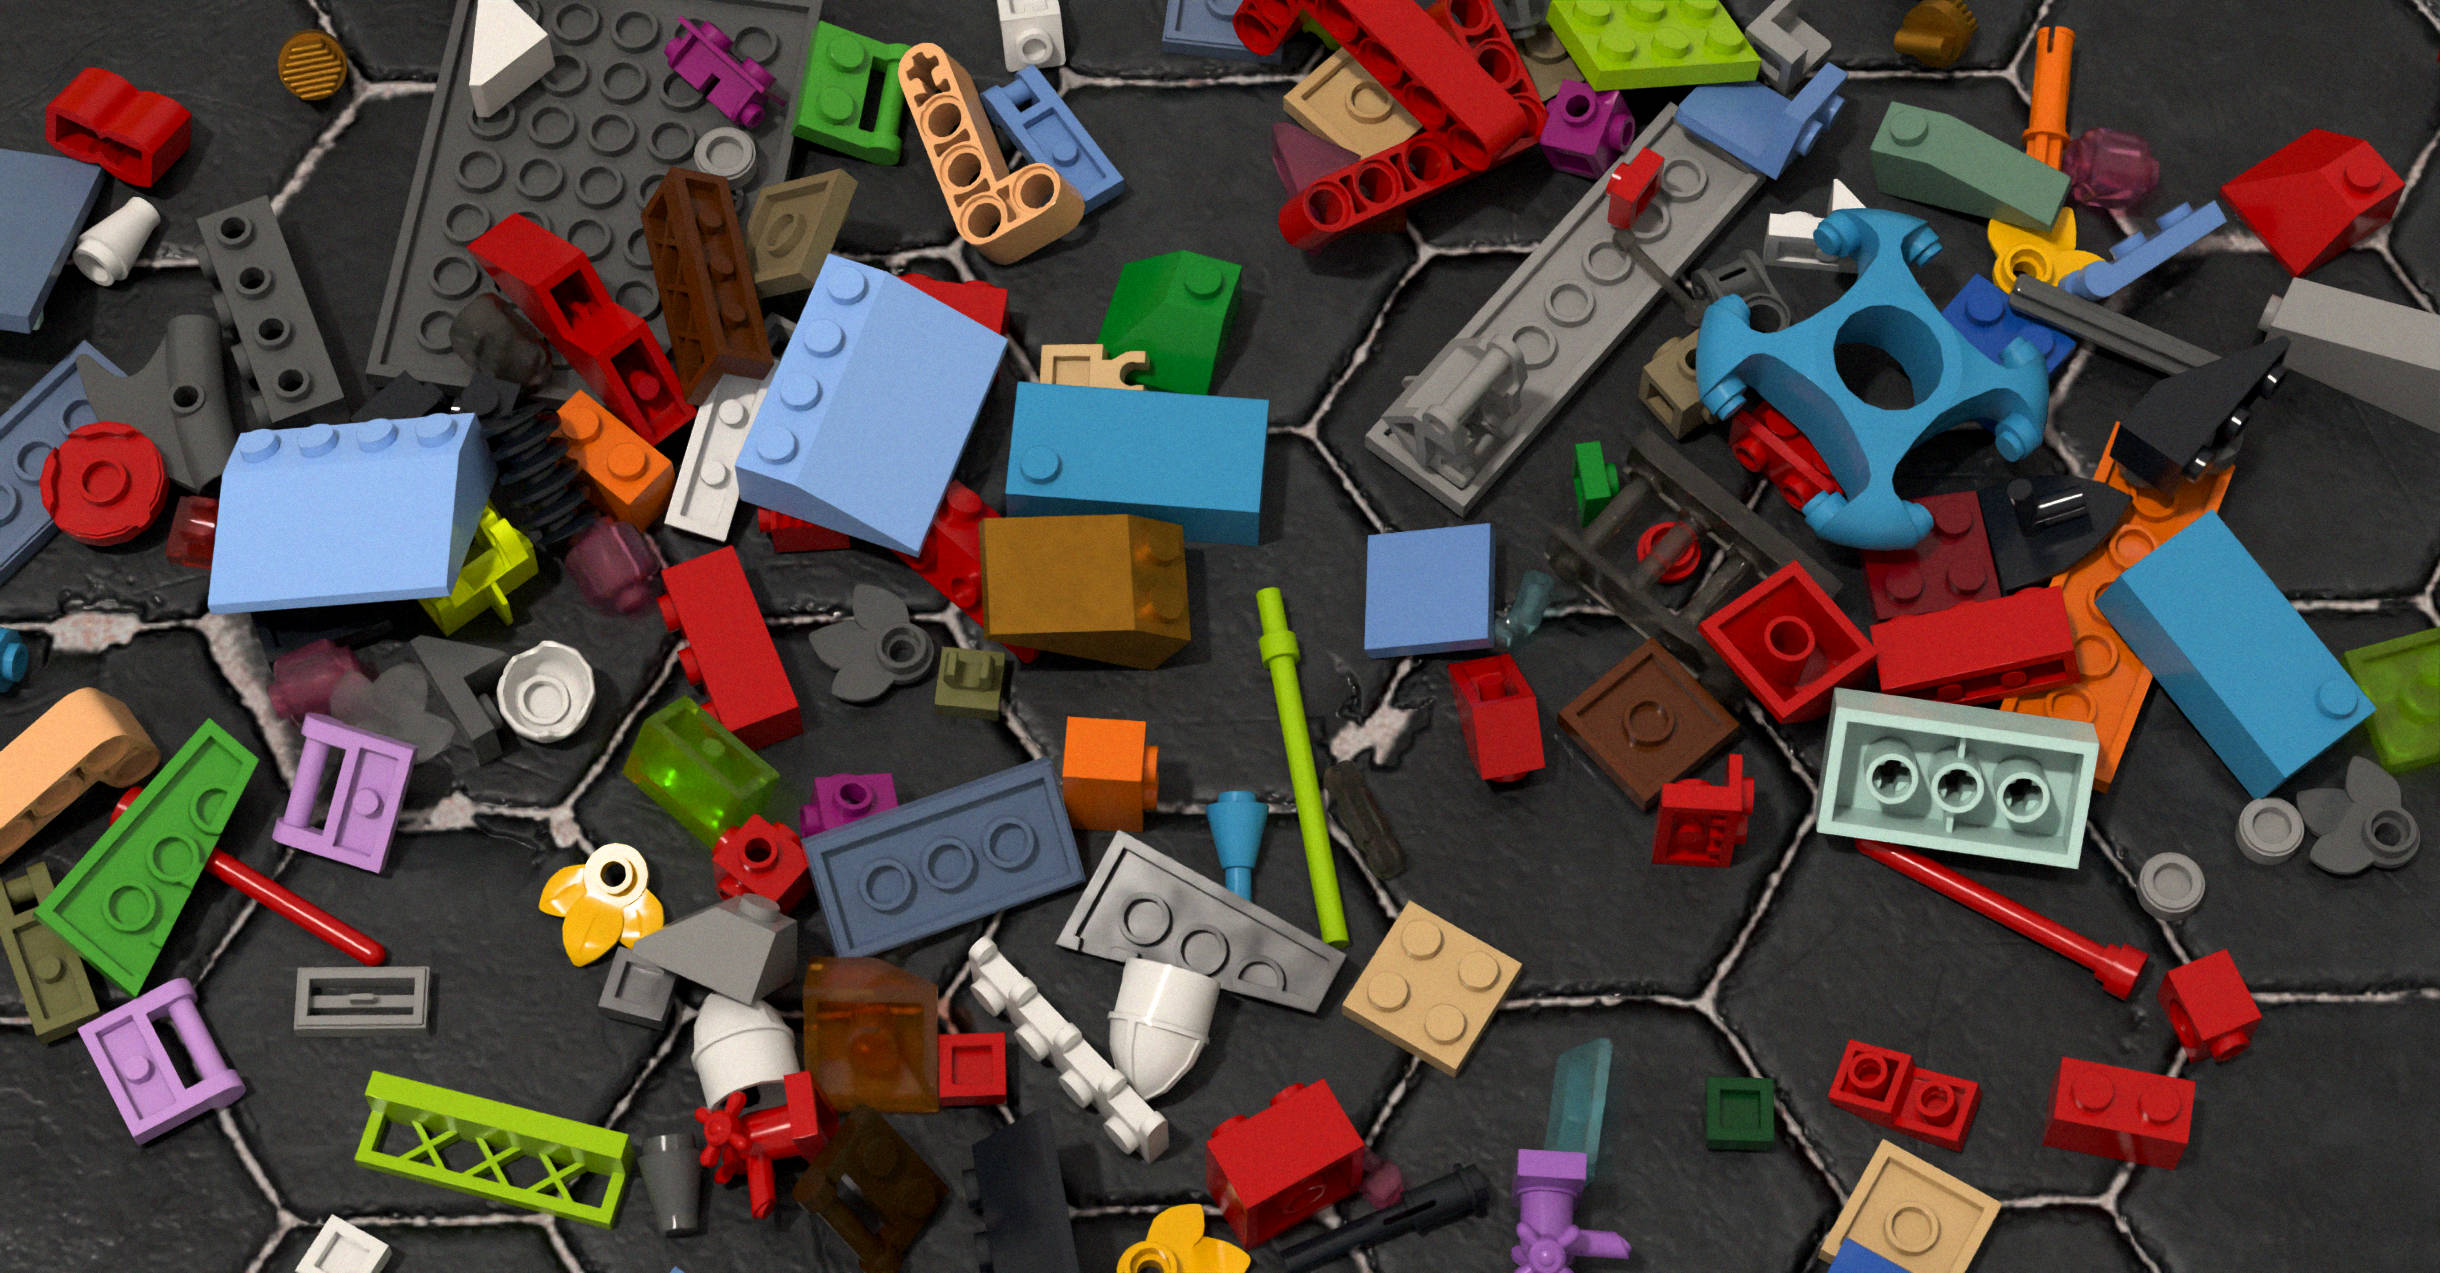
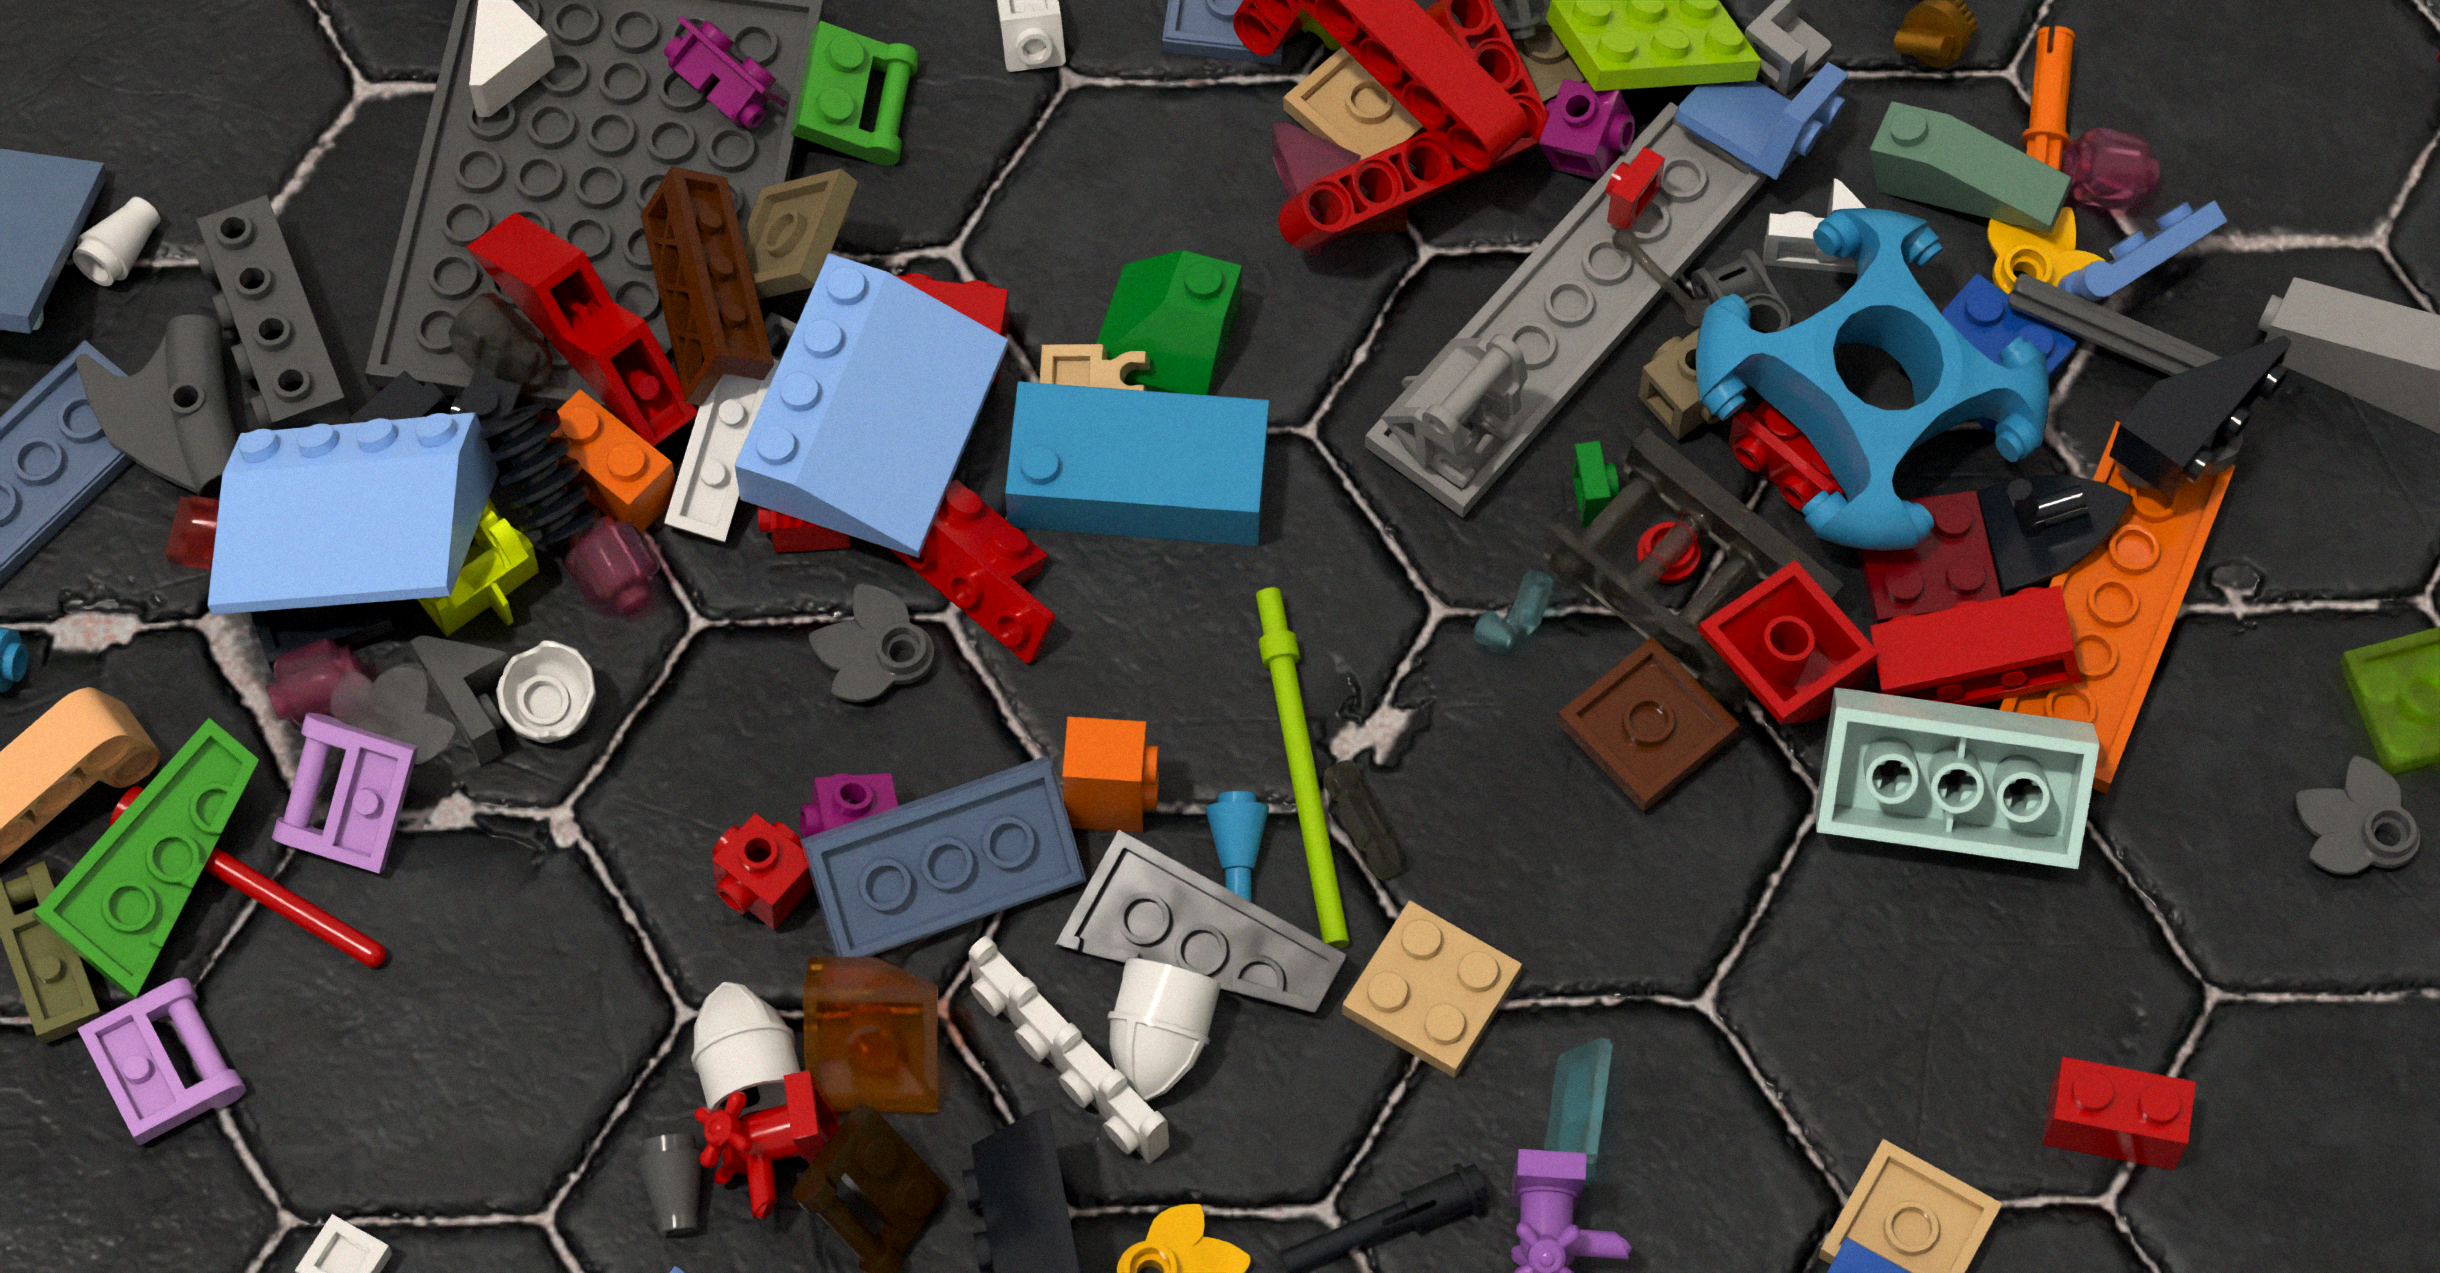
red tile [39,421,170,547] -> none
red brick [45,67,192,187] -> none
pearl gold piece [278,29,347,100] -> none
light grey tile [294,966,433,1037] -> none
lime fence [354,1070,636,1230] -> none
yellow plate [539,843,665,968] -> none
flat silver plate [598,946,682,1031] -> none
clear neon green brick [622,694,780,850] -> none
light grey slope [631,893,797,1006] -> none
red brick [656,545,804,759] -> none
light grey tile [694,127,757,191] -> none
light nougat beam [898,43,1085,265] -> none
olive tile [934,646,1007,721] -> none
red plate [939,1032,1007,1106] -> none
pearl gold slope [978,514,1191,671] -> none
medium blue plate [979,64,1124,216] -> none
red brick [1206,1078,1365,1252] -> none
clear pink hand [1357,1132,1404,1210] -> none
medium blue tile [1364,523,1496,659] -> none
red slope [1447,653,1545,782] -> none
red bracket [1652,753,1754,868] -> none
dark green plate [1705,1076,1774,1150] -> none
red slope [1828,1039,1982,1152] -> none
red piece [1854,838,2150,1001] -> none
dark azure brick [2094,509,2377,800] -> none
light grey tile [2136,852,2205,921] -> none
red brick [2156,949,2262,1064] -> none
red slope [2218,128,2406,279] -> none
light grey tile [2235,797,2304,865] -> none

